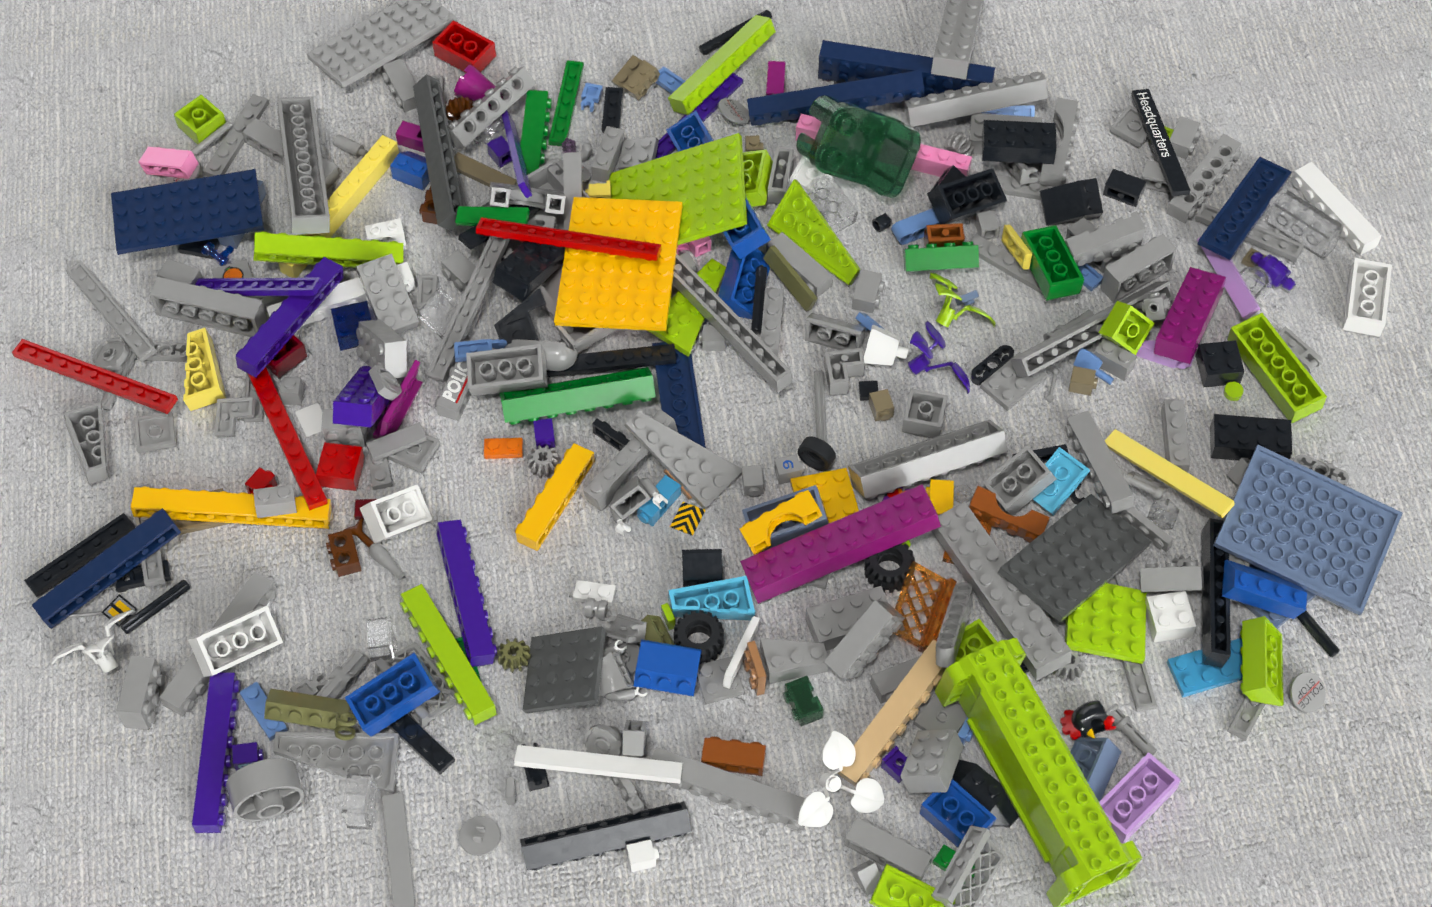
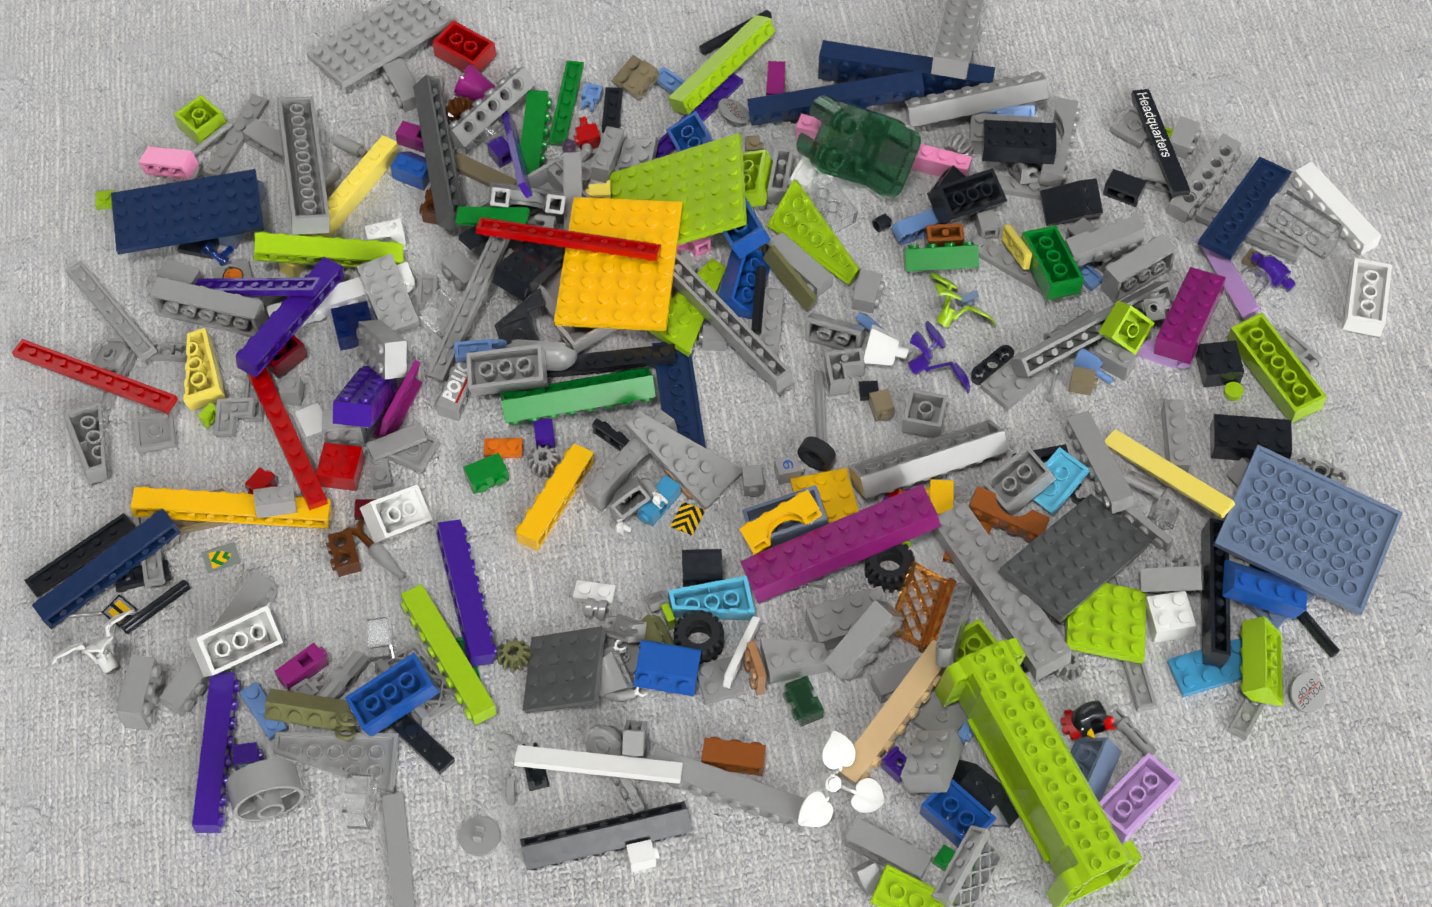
light grey piece [369,365,402,400] -> none
none -> lime plate [95,190,114,210]
none -> lime tile [197,402,216,429]
none -> light grey sticker [202,542,241,573]
none -> magenta brick [274,643,329,691]
none -> green brick [463,452,509,494]
none -> red brick [573,116,601,151]
none -> light grey plate [644,590,670,612]

